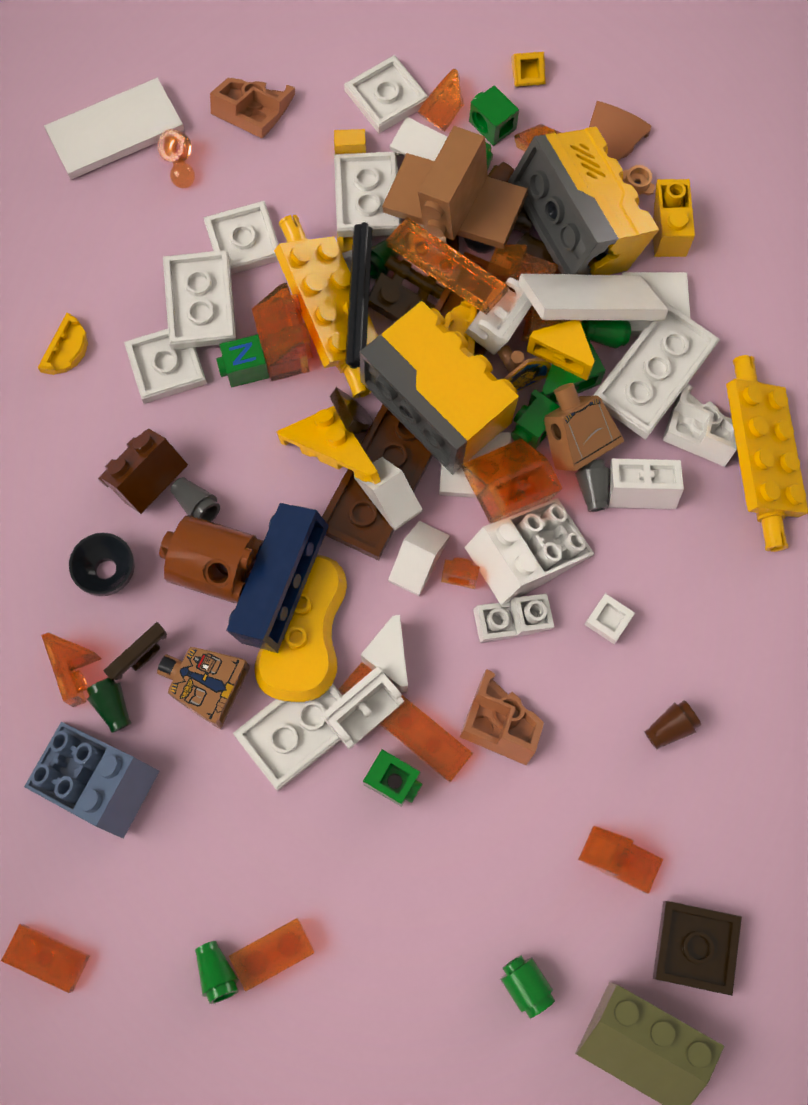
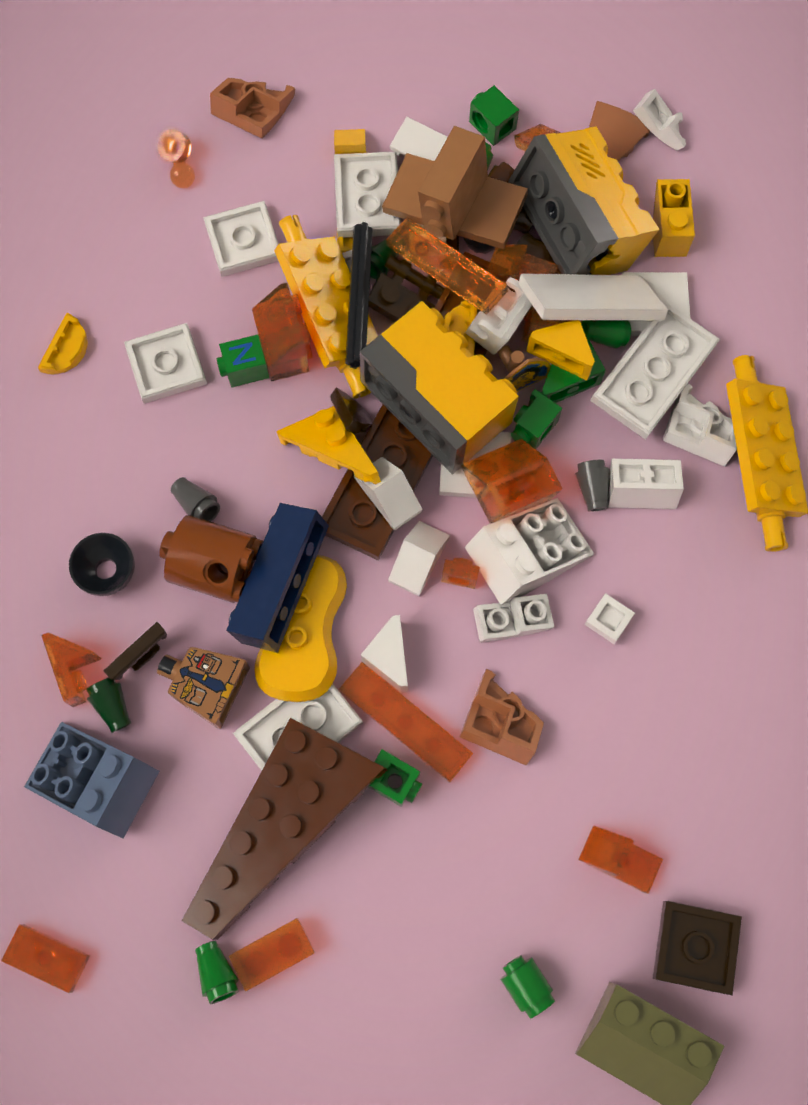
white tile [44,77,185,180] -> none
reddish brown brick [98,428,188,514] -> none
white tile [163,250,237,350] -> none
white hinge [322,666,404,750] -> none
white tile [344,55,429,134] -> none
clear orange slope [418,69,464,132] -> none
yellow slope [511,52,546,87] -> none
medium nougat torso [544,383,624,471] -> none
light nougat plate [622,165,655,195] -> none
reddish brown cone [644,700,701,750] -> none
none -> reddish brown wing [182,718,388,940]
none -> white slope [633,89,686,151]

